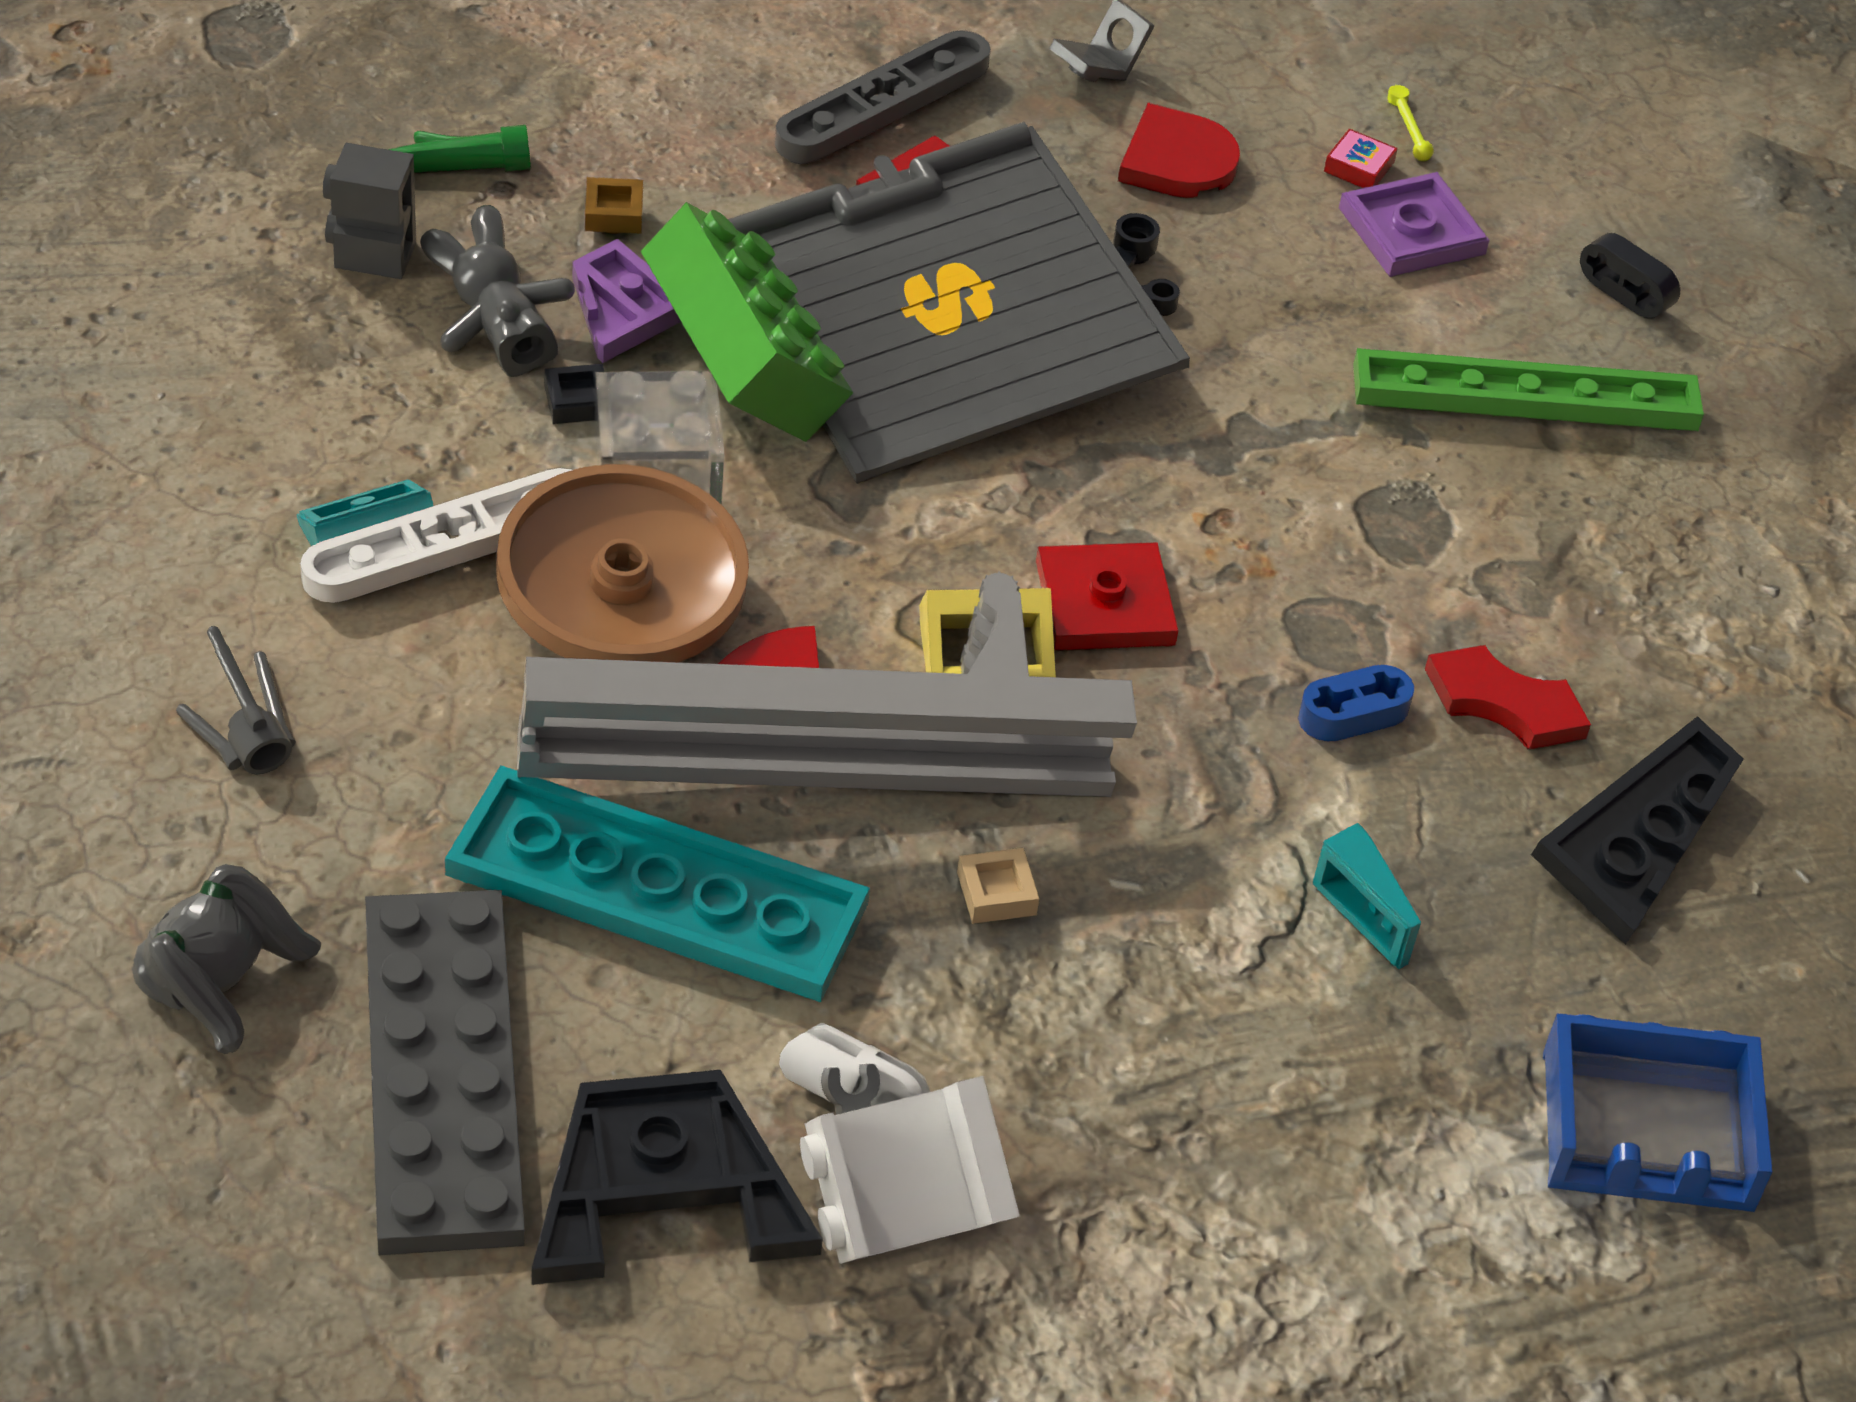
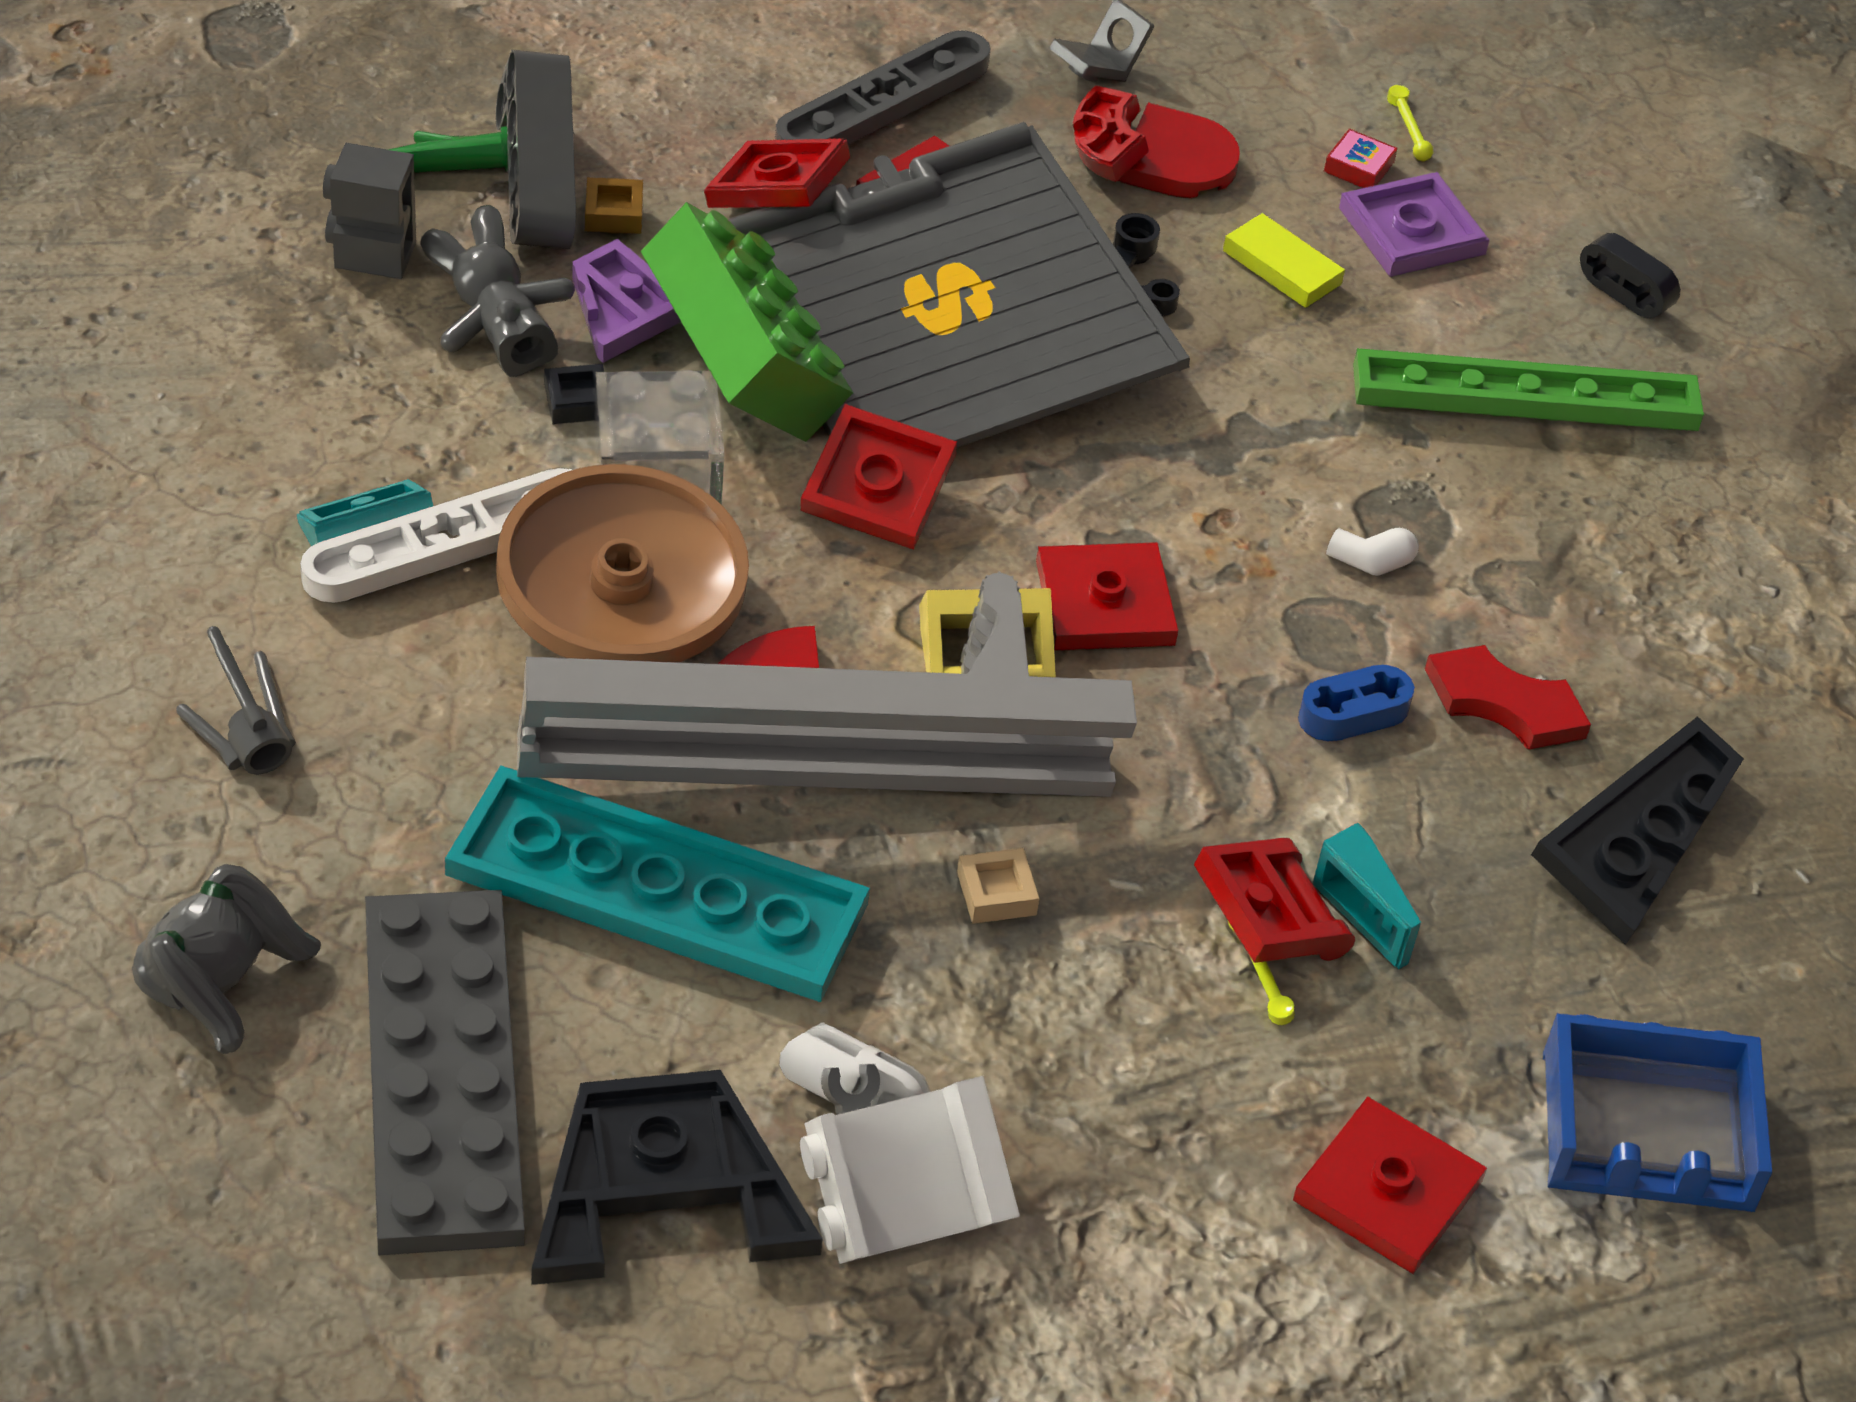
none -> dark grey beam [496,50,576,249]
none -> red tile [704,139,851,208]
none -> red plate [800,404,957,550]
none -> red tile [1073,85,1149,182]
none -> red plate [1194,838,1356,963]
none -> neon yellow tile [1223,213,1345,308]
none -> neon yellow hinge [1228,921,1295,1025]
none -> red plate [1293,1096,1487,1274]
none -> white arm [1326,527,1419,576]

